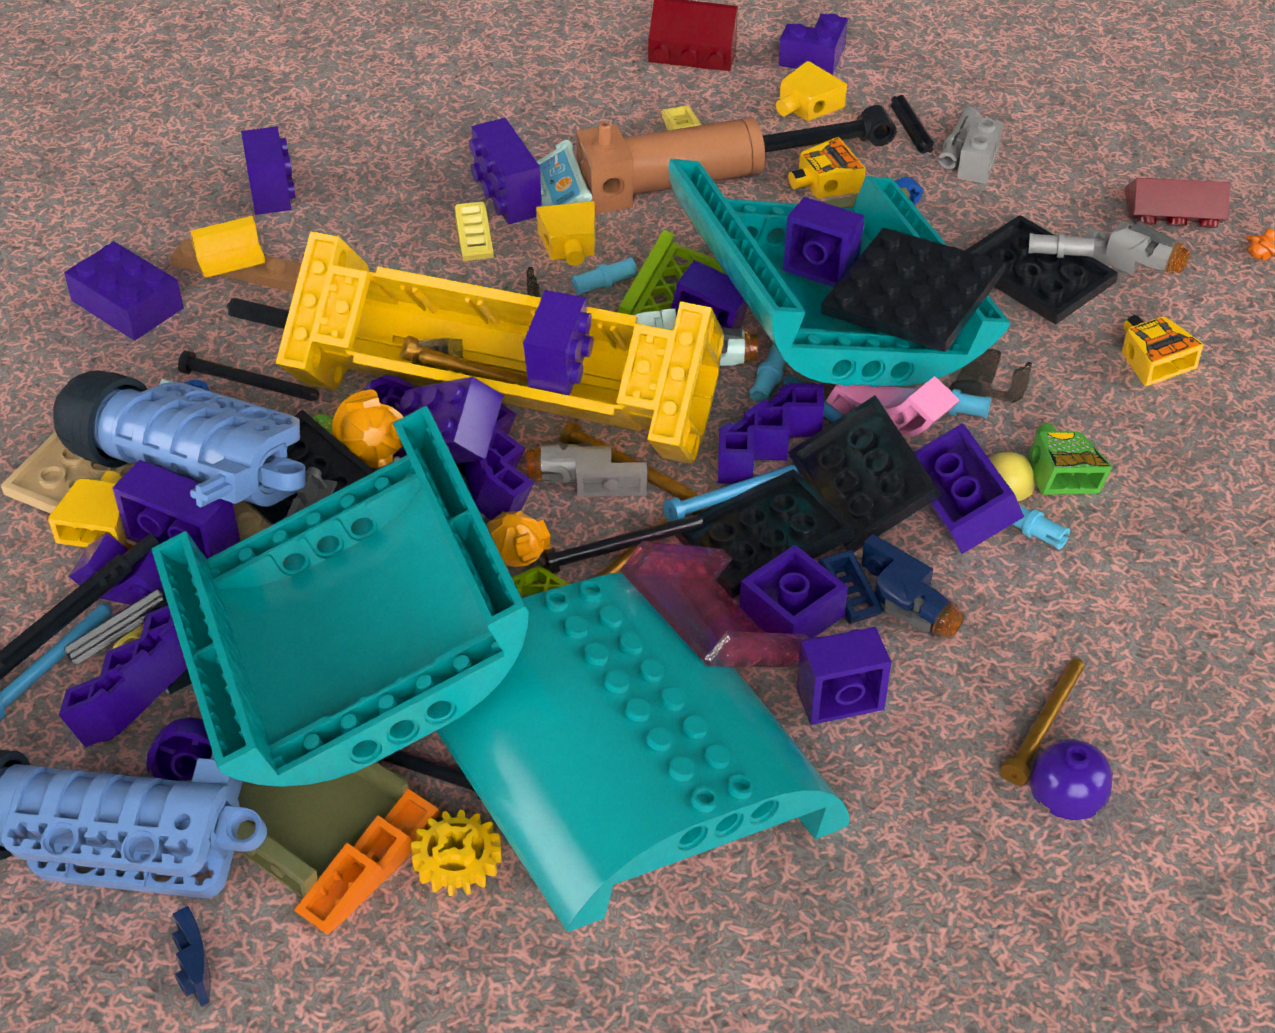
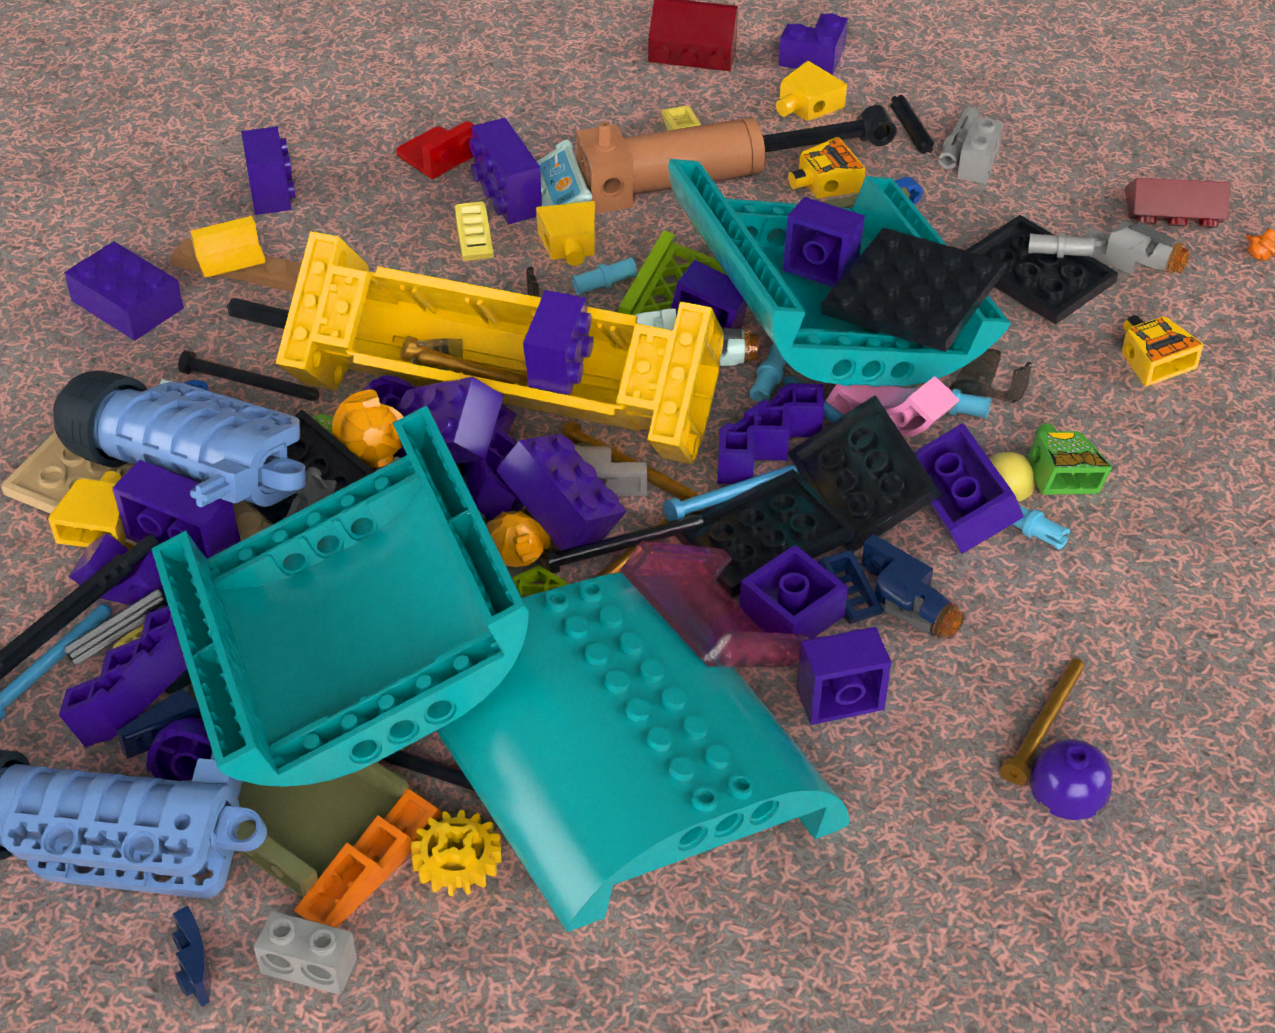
none -> dark blue slope [117,689,202,759]
none -> light grey brick [254,911,357,995]
none -> red bracket [396,120,474,179]
none -> dark purple brick [496,433,627,550]

